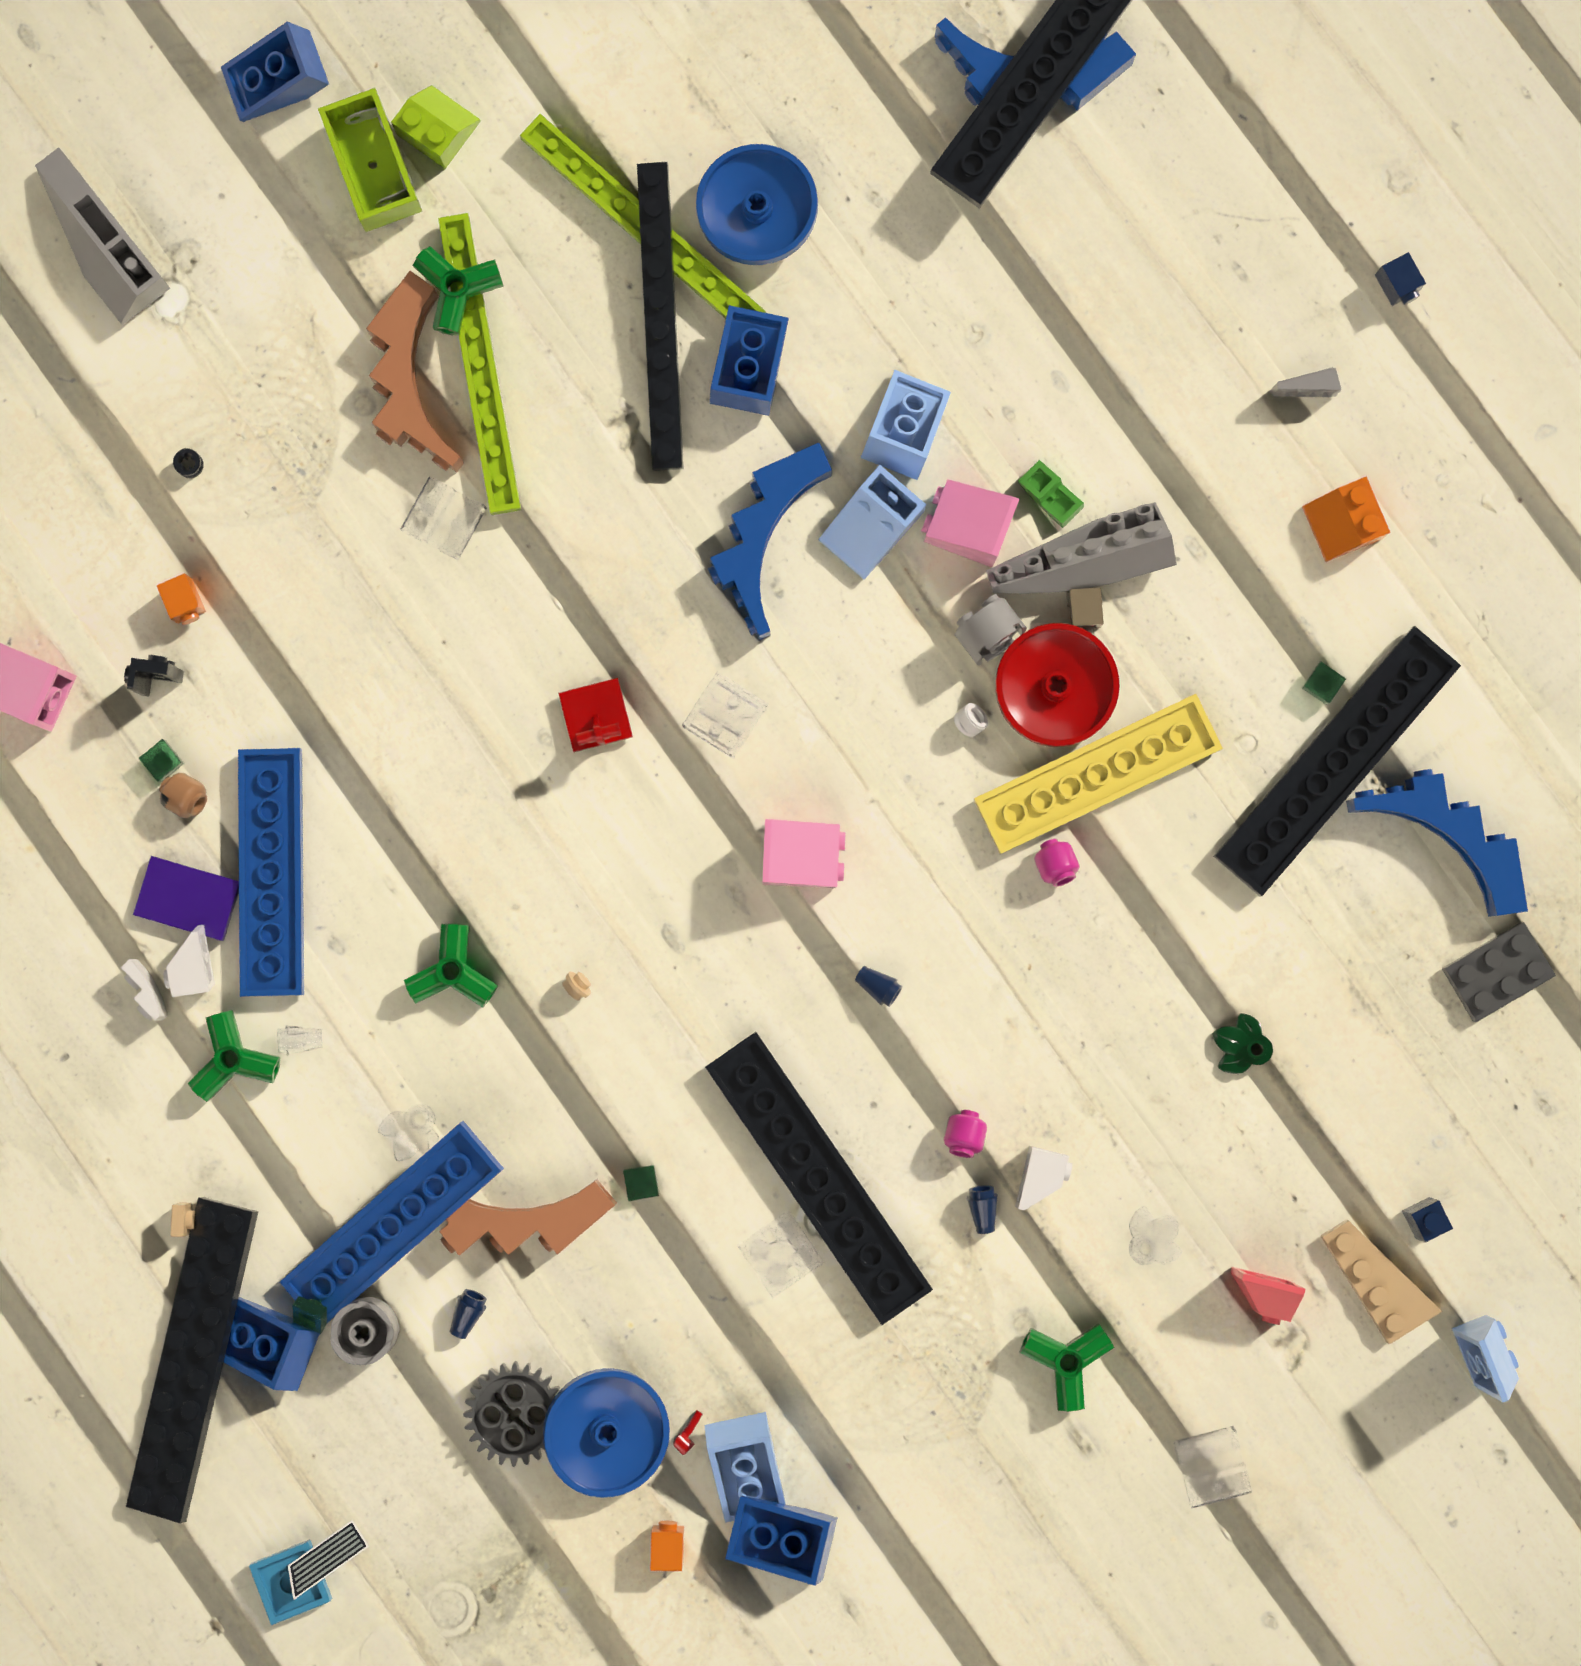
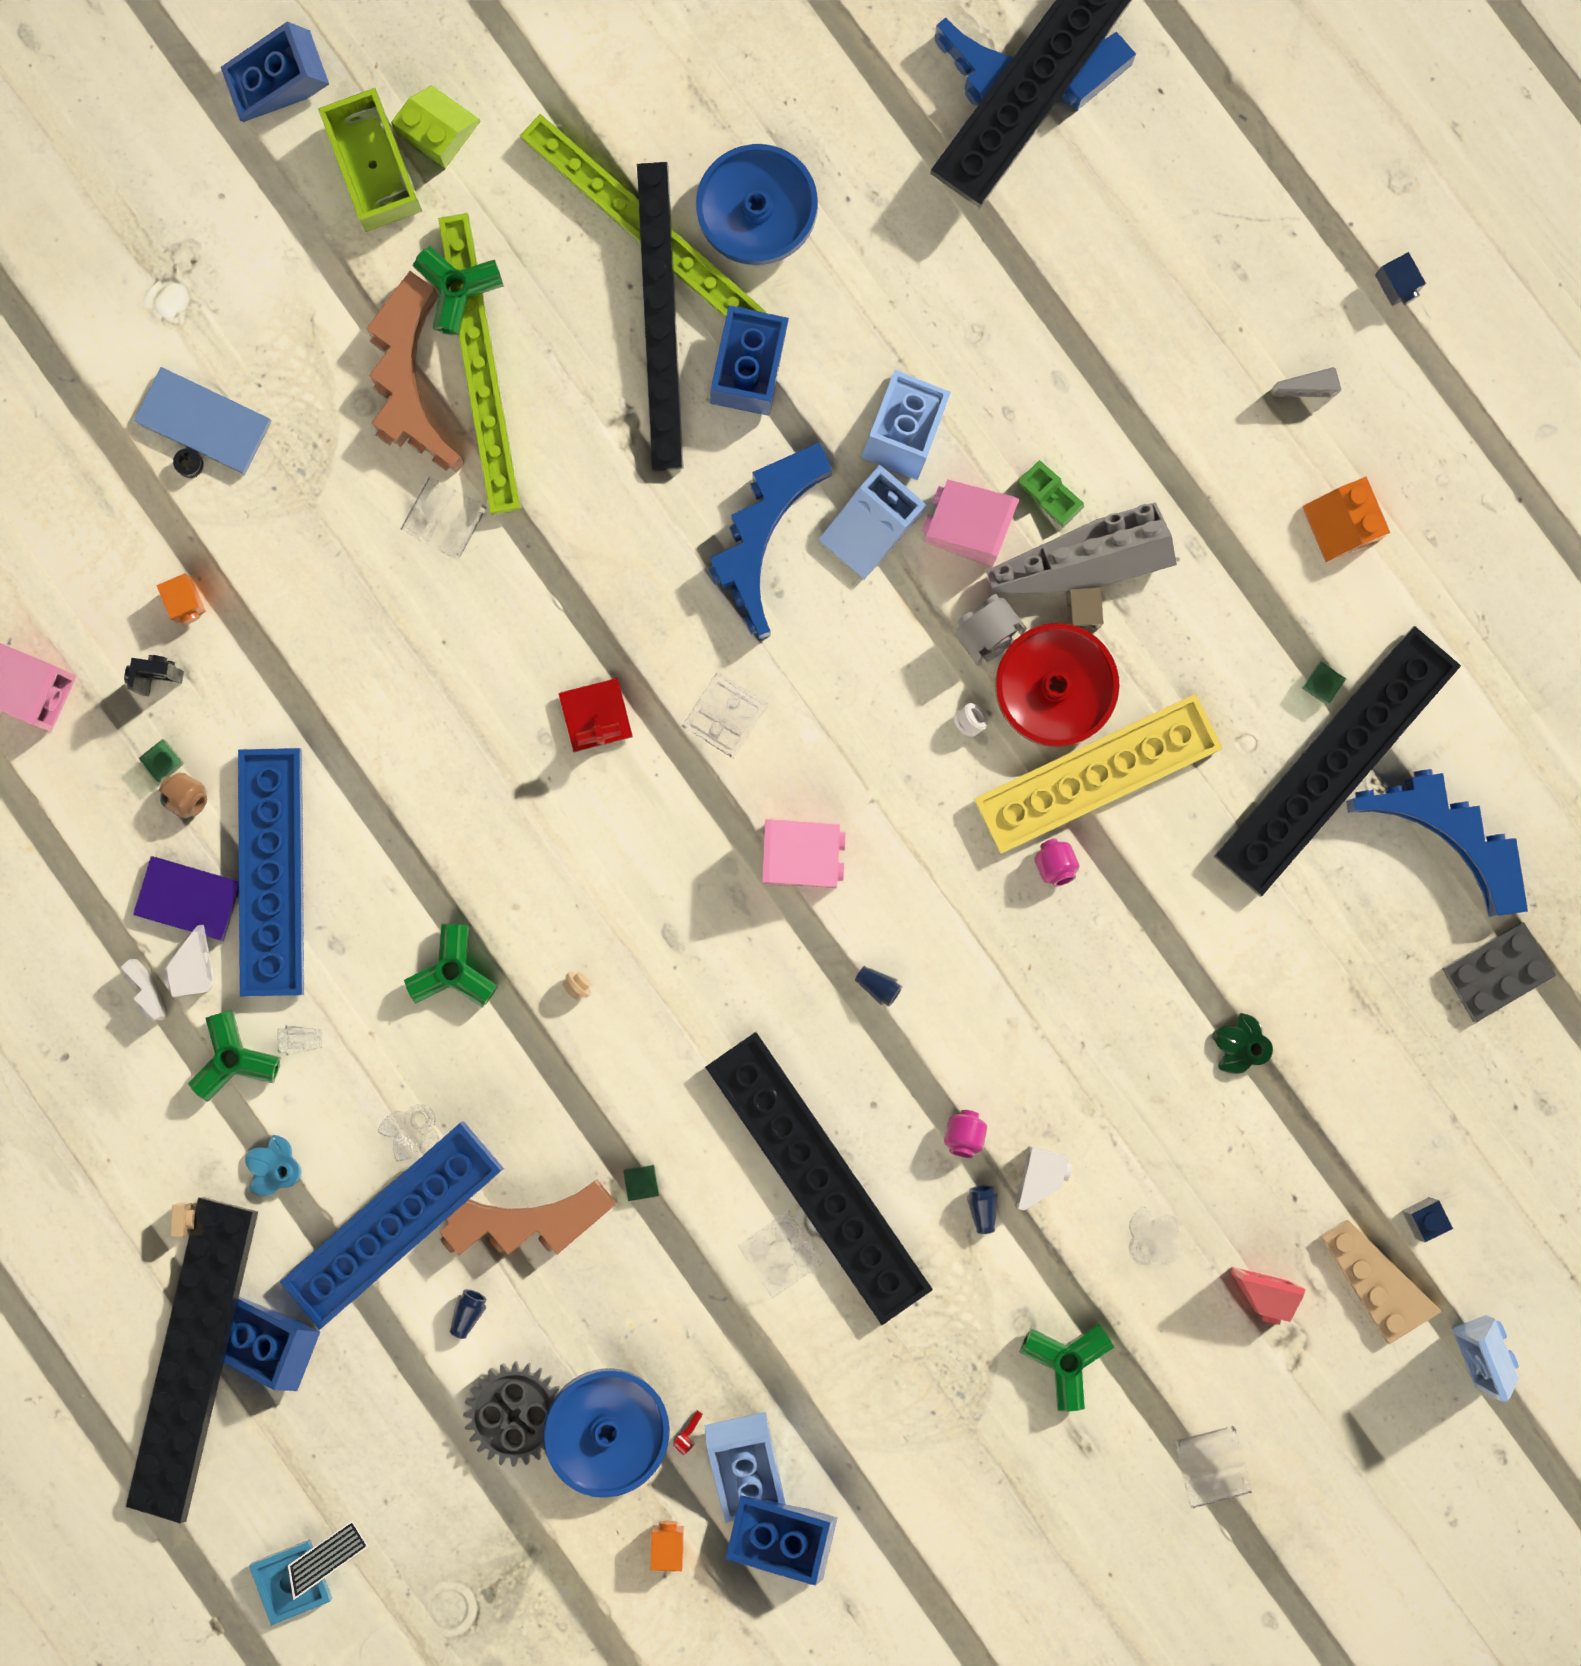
light grey wedge [35,147,171,325] -> none
clear green plate [292,1296,327,1334] -> none
light grey brick [330,1296,400,1365] -> none
none -> medium blue tile [134,367,272,475]
none -> dark azure plate [245,1135,302,1196]

